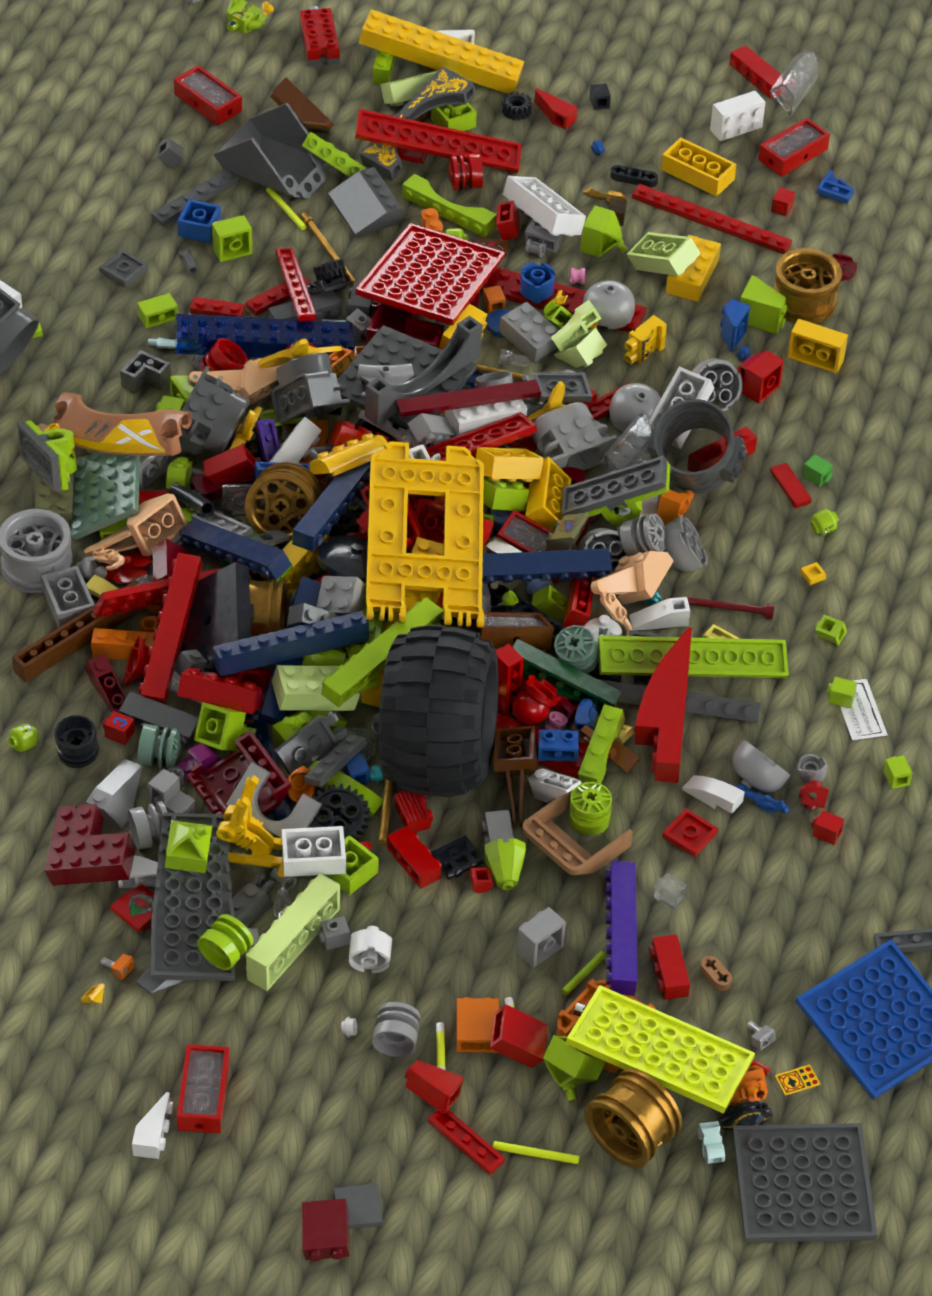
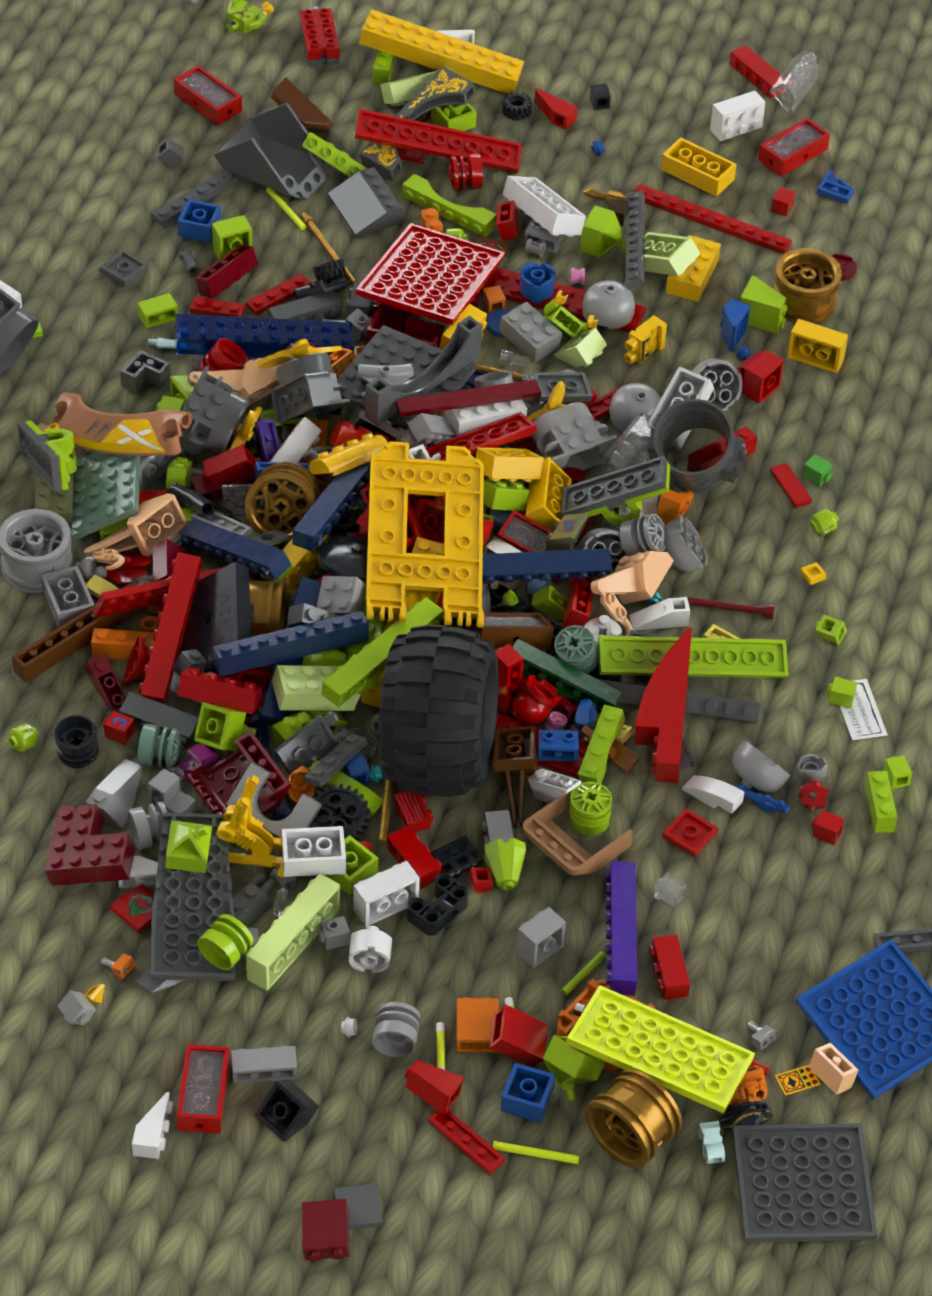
red tile [275,247,316,322] -> none
yellowish green slope [551,300,601,352] -> none
black beam [610,165,658,188] -> none
medium nougat beam [700,956,732,991] -> none
none -> light grey brick [58,990,96,1026]
none -> dark red brick [195,244,258,298]
none -> light grey brick [231,1046,297,1084]
none -> black slope [255,1080,319,1141]
none -> white brick [353,861,420,927]
none -> black beam [407,873,468,936]
none -> blue brick [501,1063,555,1123]
none -> dark grey plate [626,190,645,290]
none -> bar [680,738,695,770]
none -> light nougat brick [809,1043,858,1095]
none -> lime brick [865,771,897,833]

